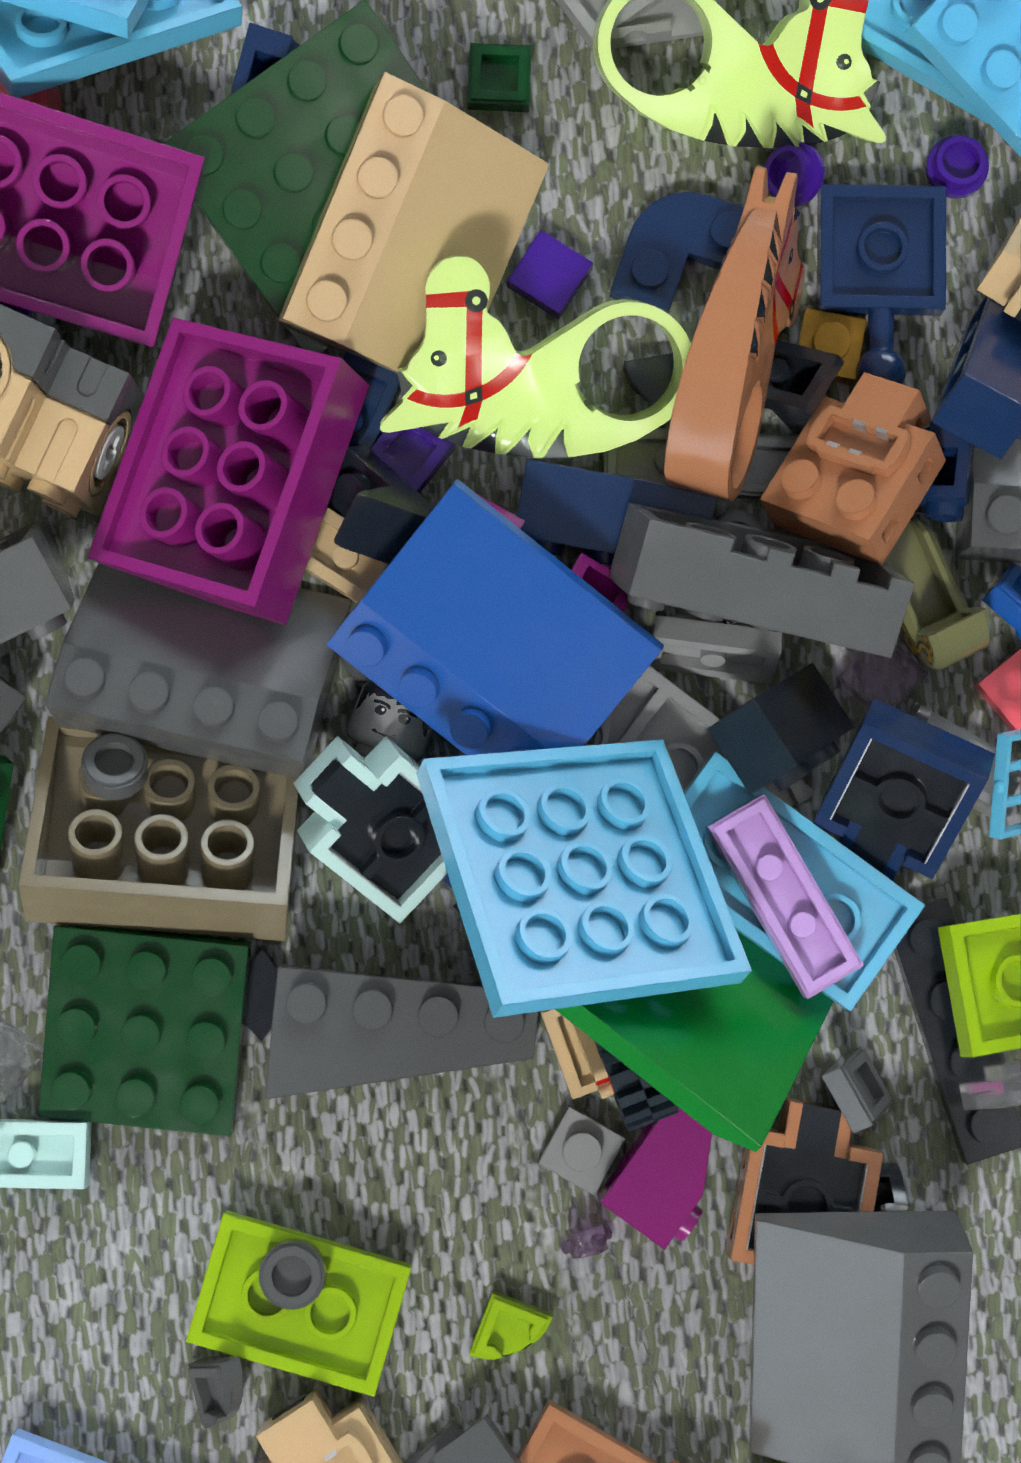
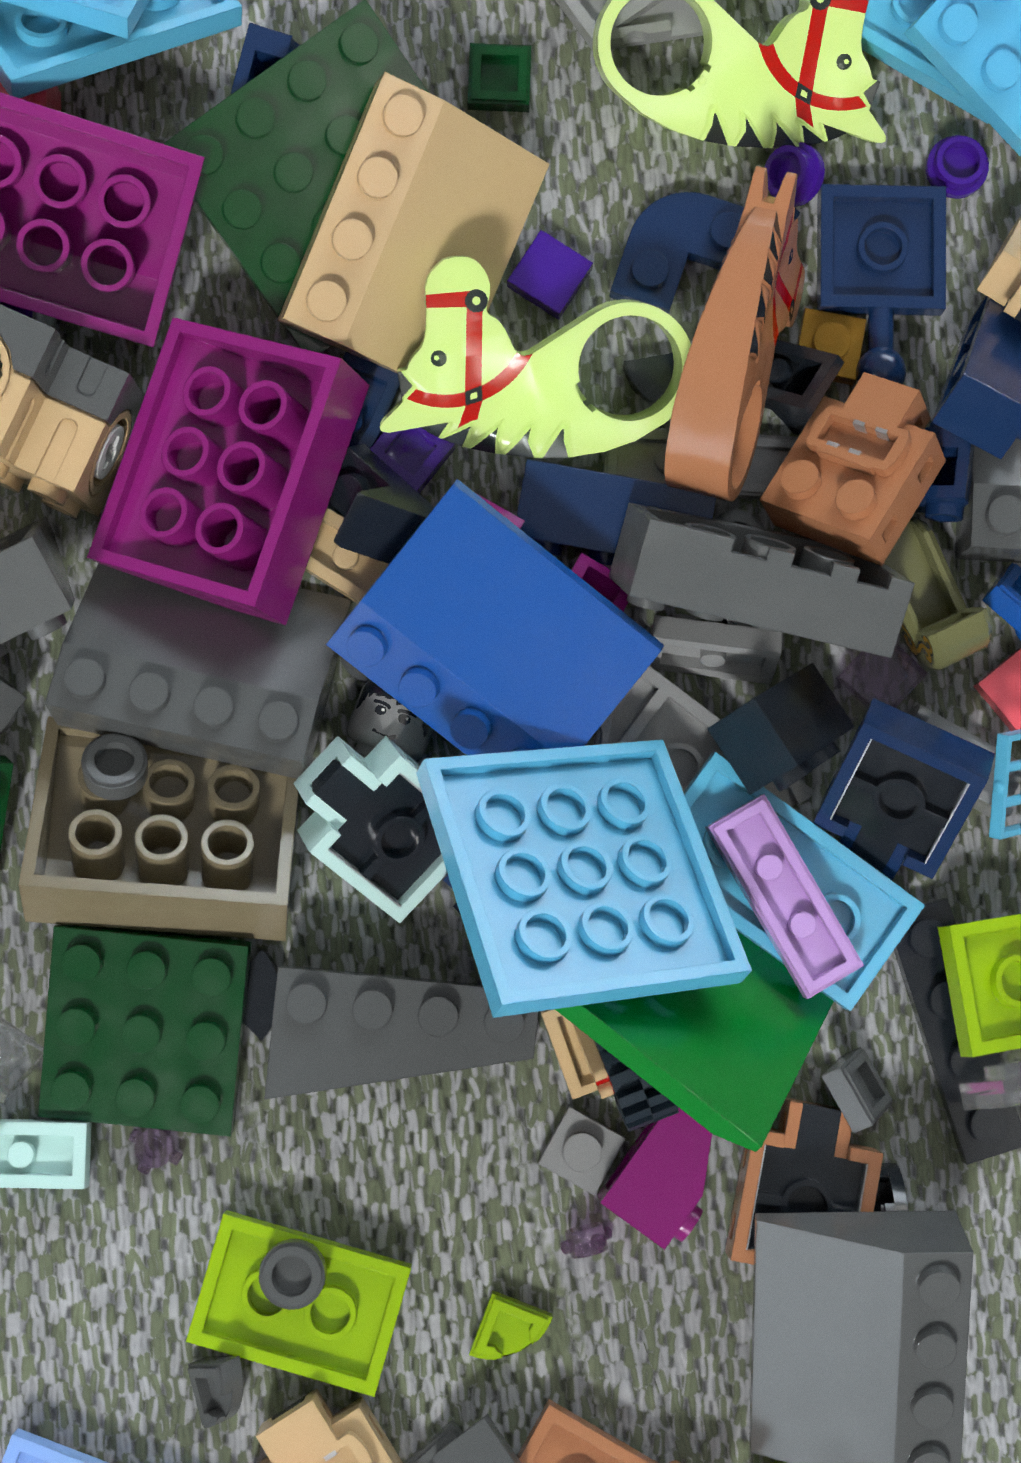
none -> clear purple piece [128,1128,183,1175]

